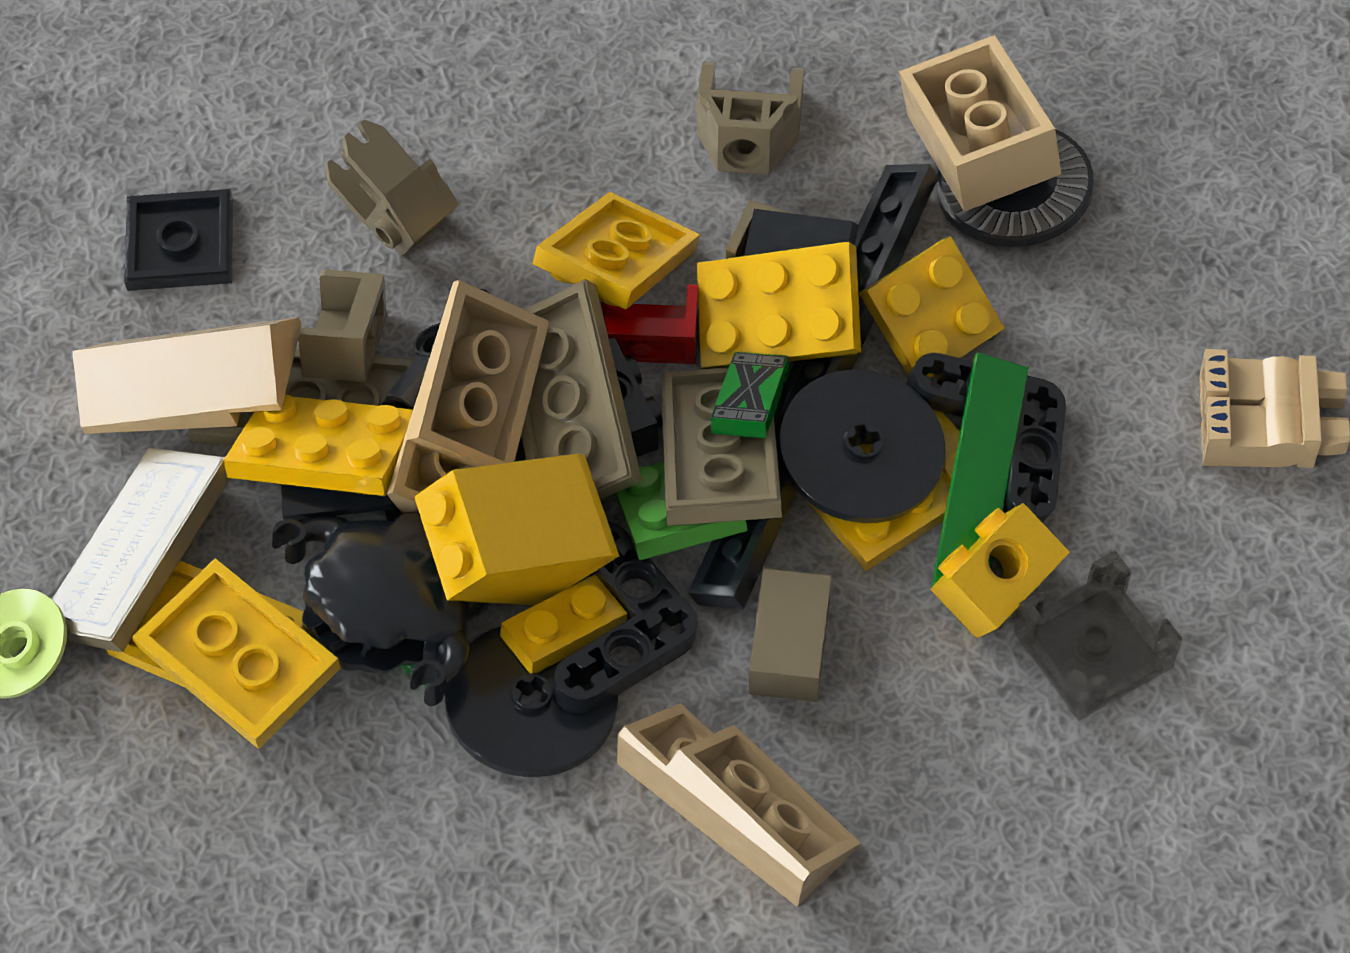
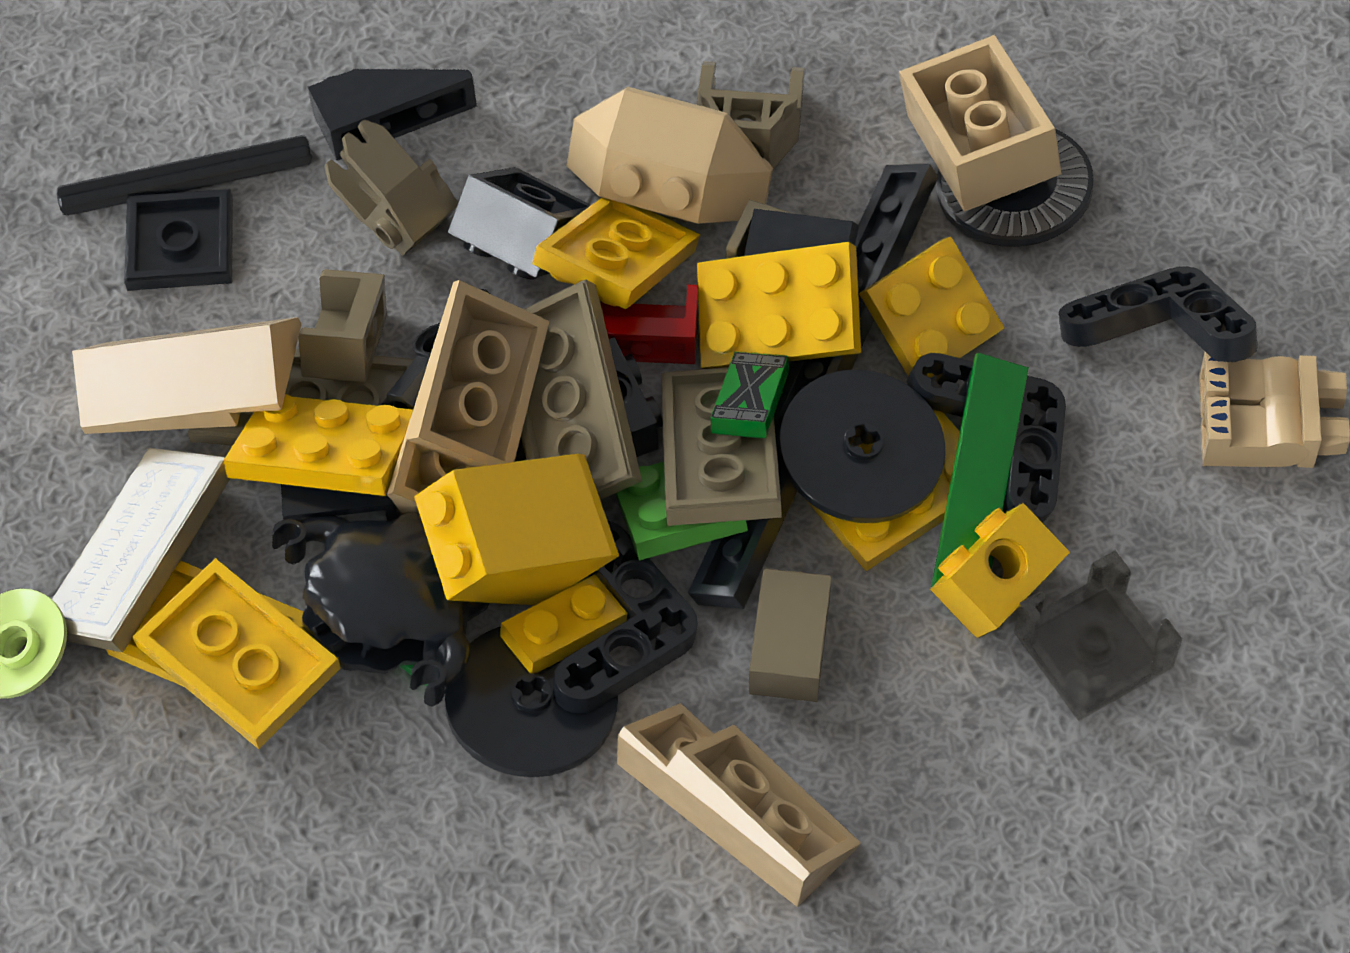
none -> black axle [57,135,312,216]
none -> black slope [308,69,477,161]
none -> slope [448,167,591,280]
none -> tan wedge [567,87,773,224]
none -> black beam [1058,266,1258,362]

